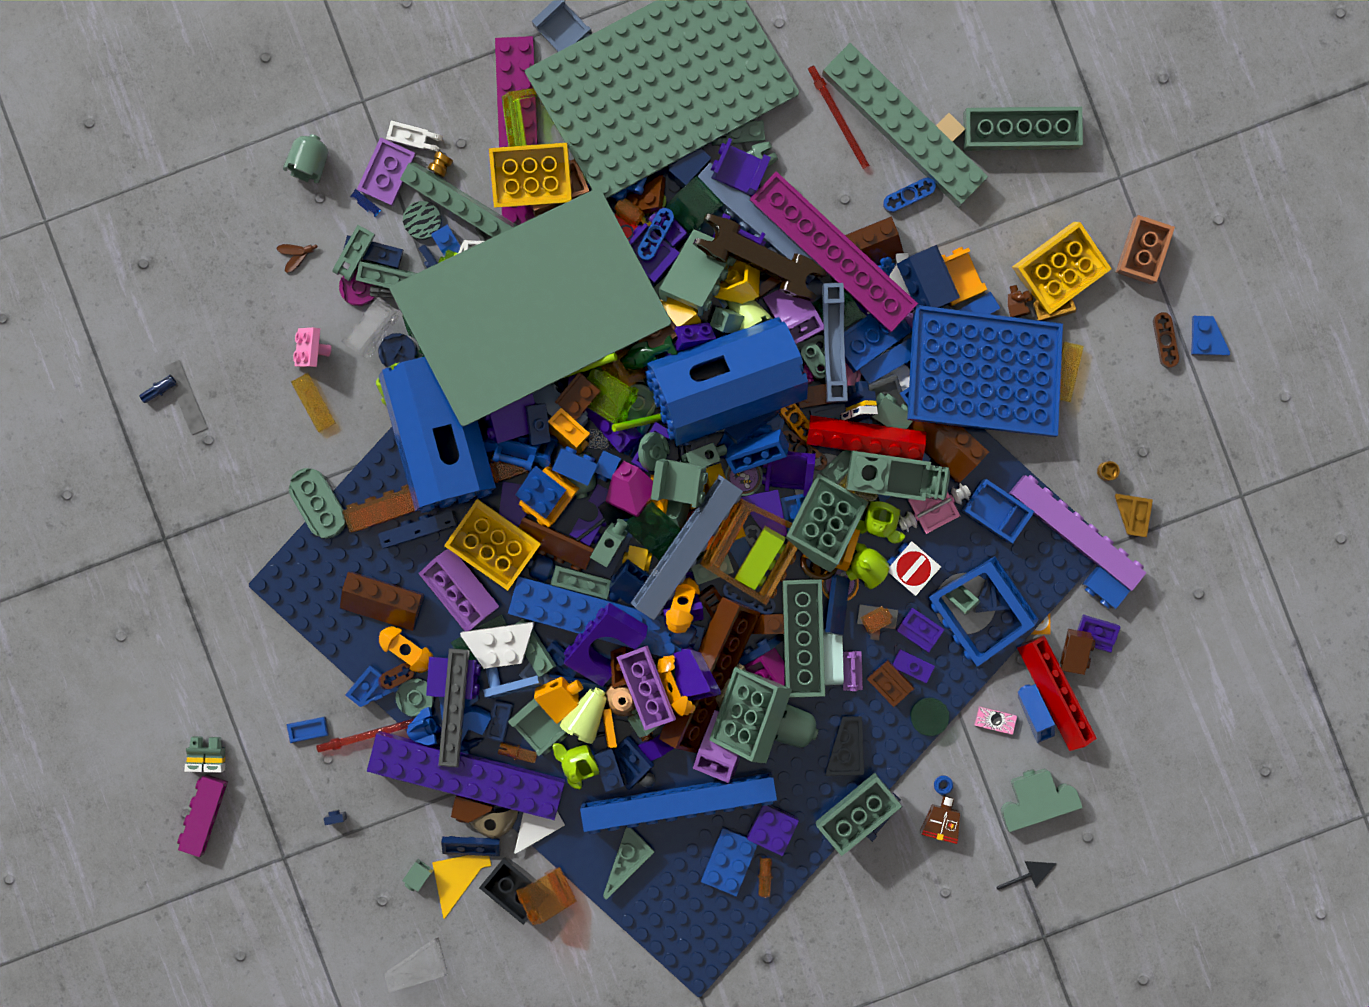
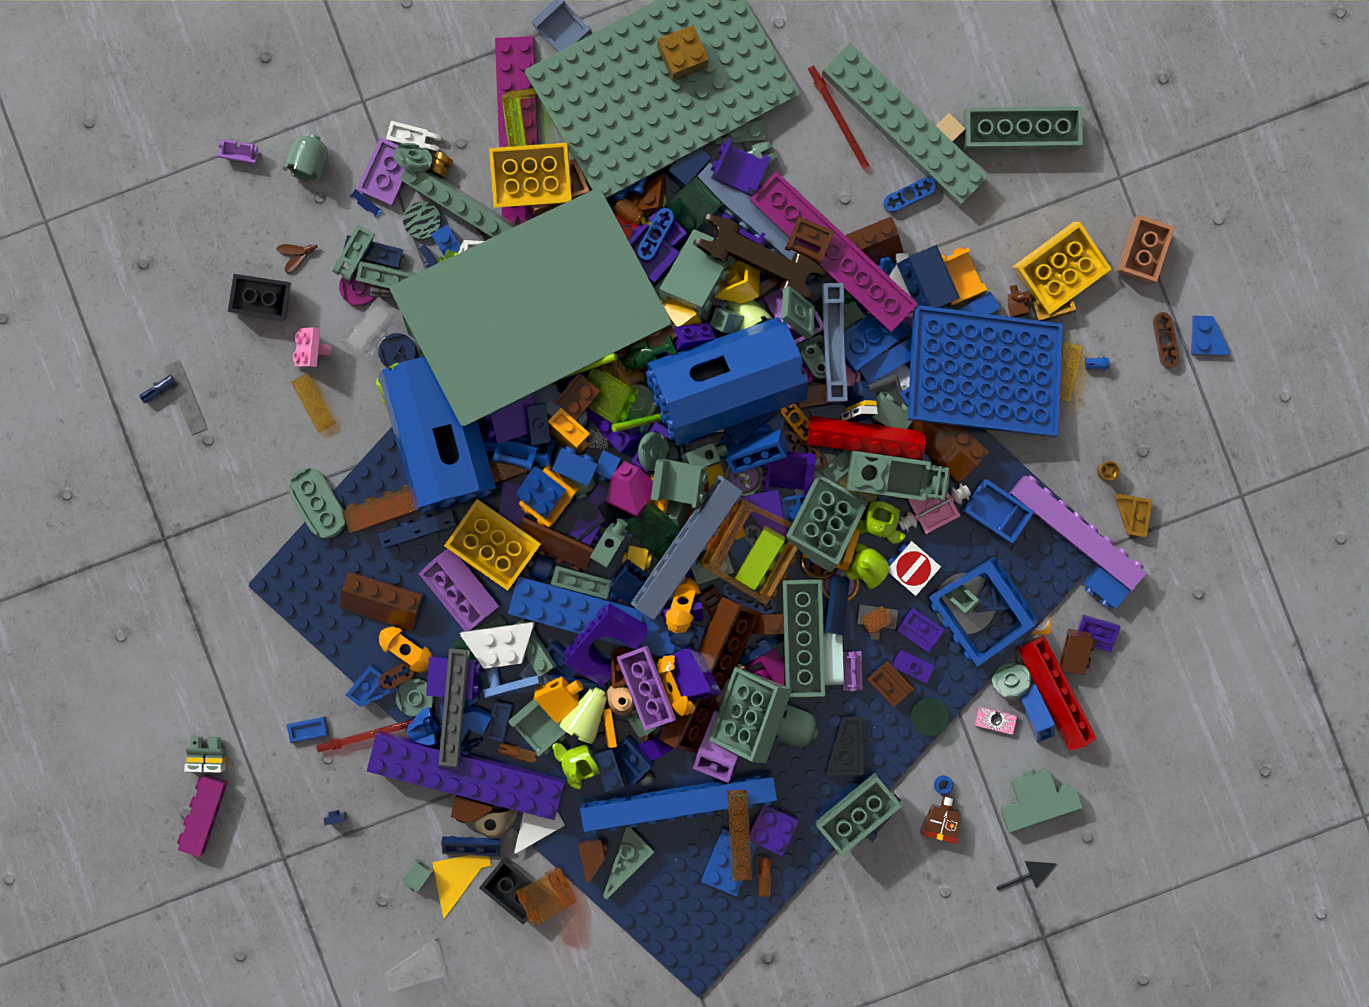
none -> medium lavender hinge [217,139,260,164]
none -> black brick [228,274,292,321]
none -> sand green tile [394,143,433,172]
none -> reddish brown slope [578,837,608,883]
none -> pearl gold brick [657,25,709,81]
none -> clear orange plate [727,789,752,881]
none -> sand green plate [781,286,815,339]
none -> reddish brown plate [785,217,834,264]
none -> sand green tile [992,662,1031,699]
none -> blue pin [1085,356,1110,371]

